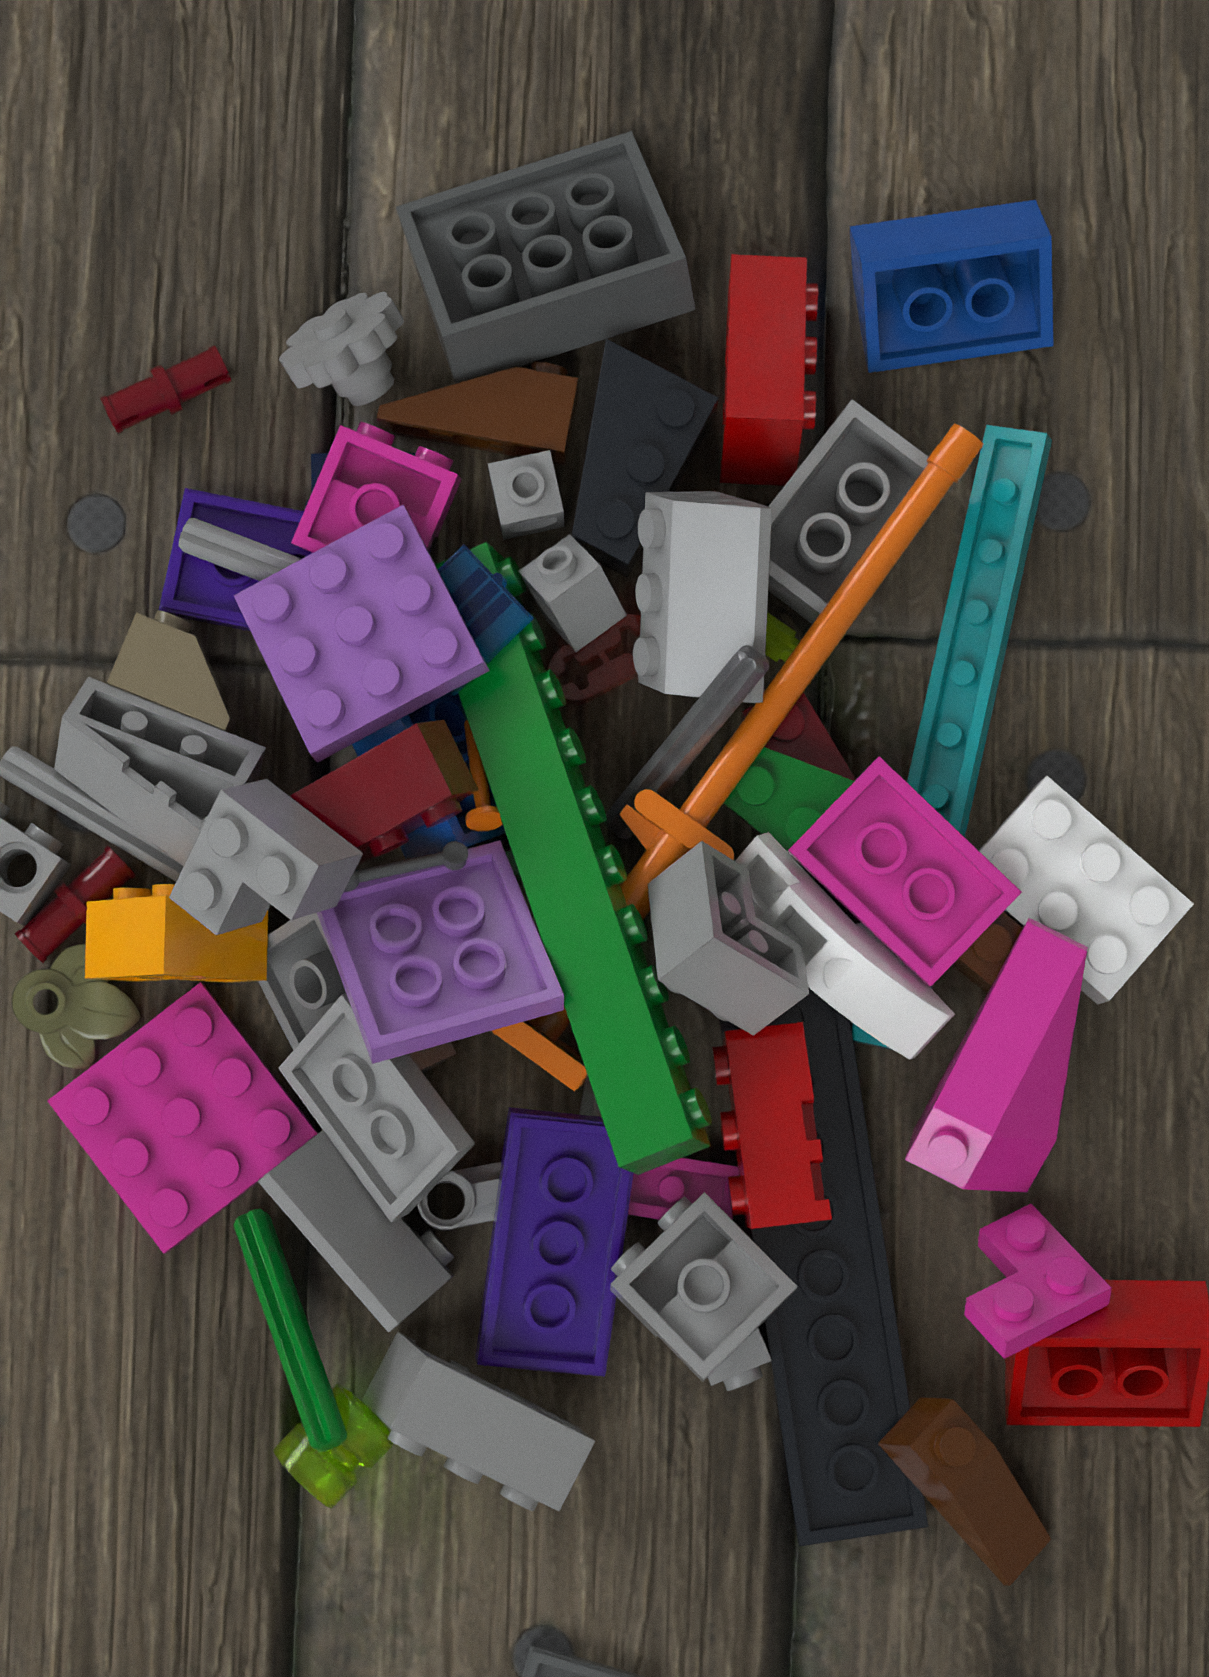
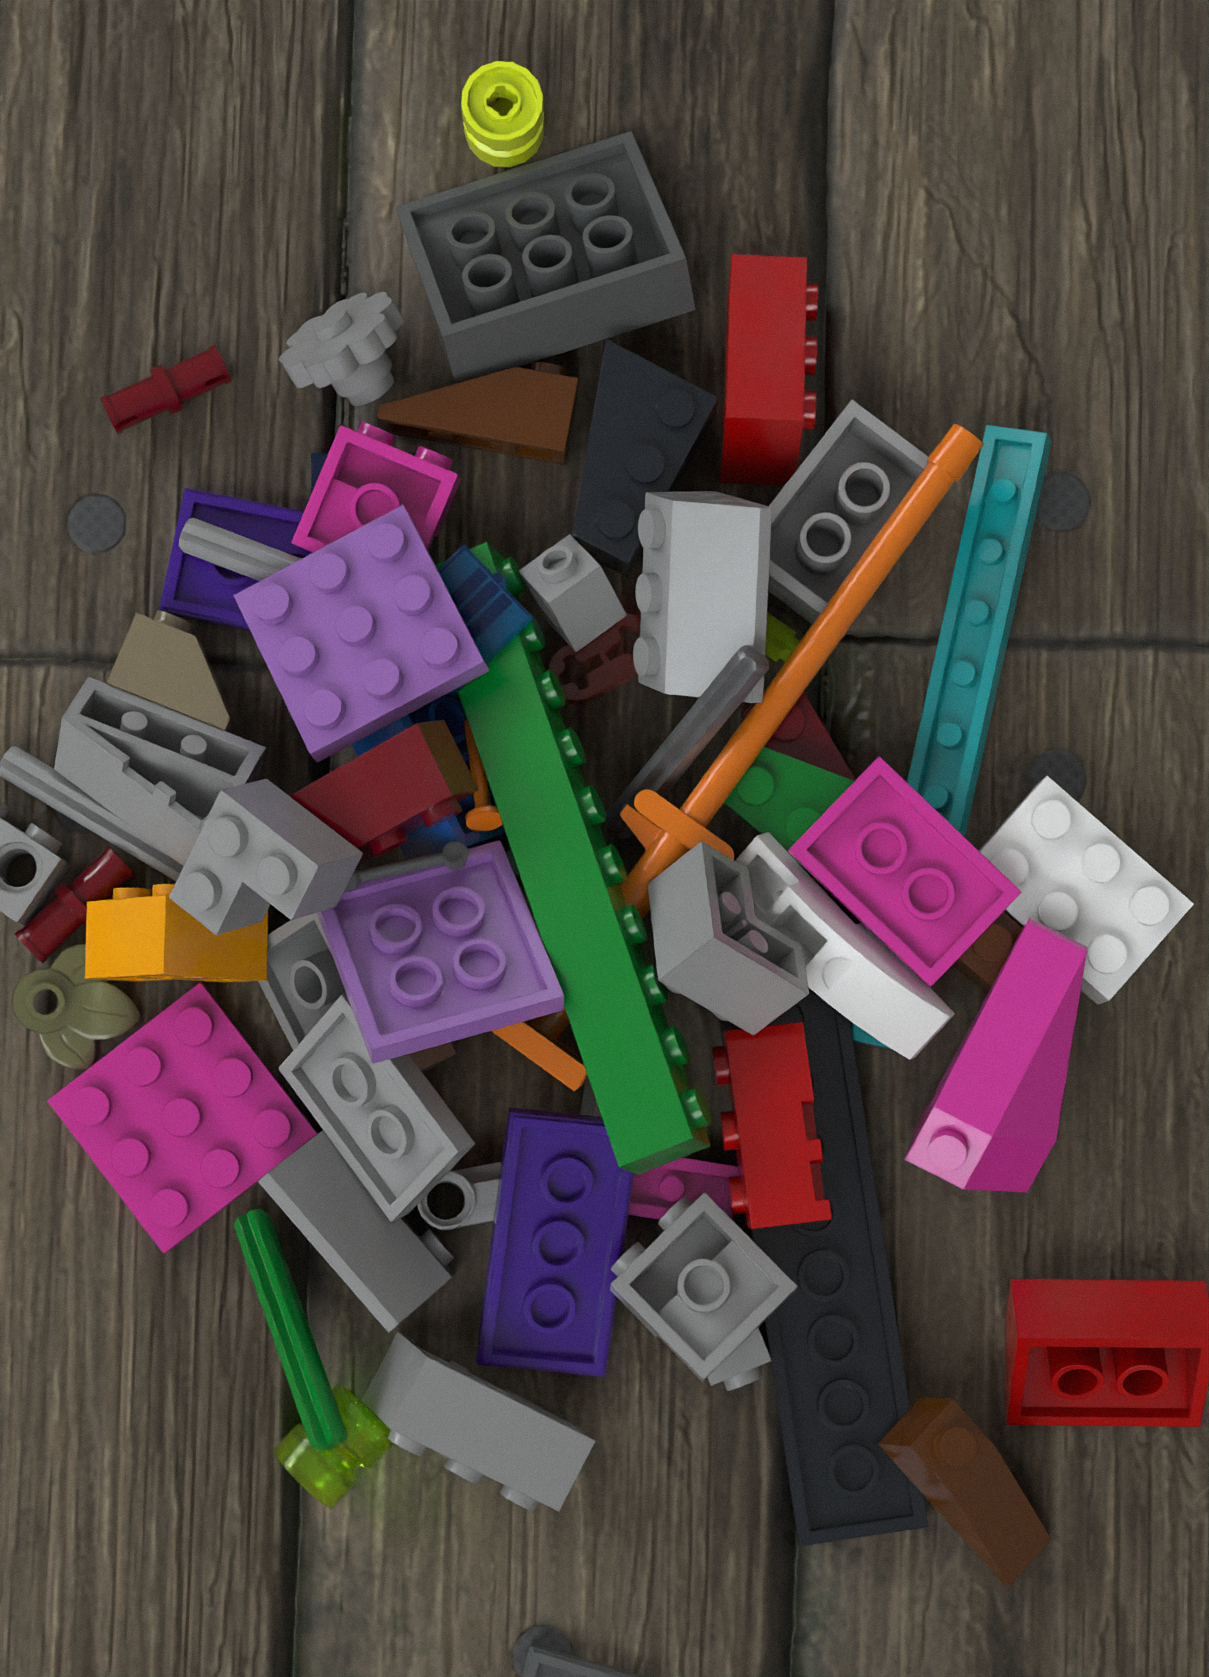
light grey brick [488,450,565,540] -> none
blue slope [849,200,1054,373] -> none
dark pink plate [964,1204,1112,1359] -> none
none -> neon yellow wheel [461,61,544,168]

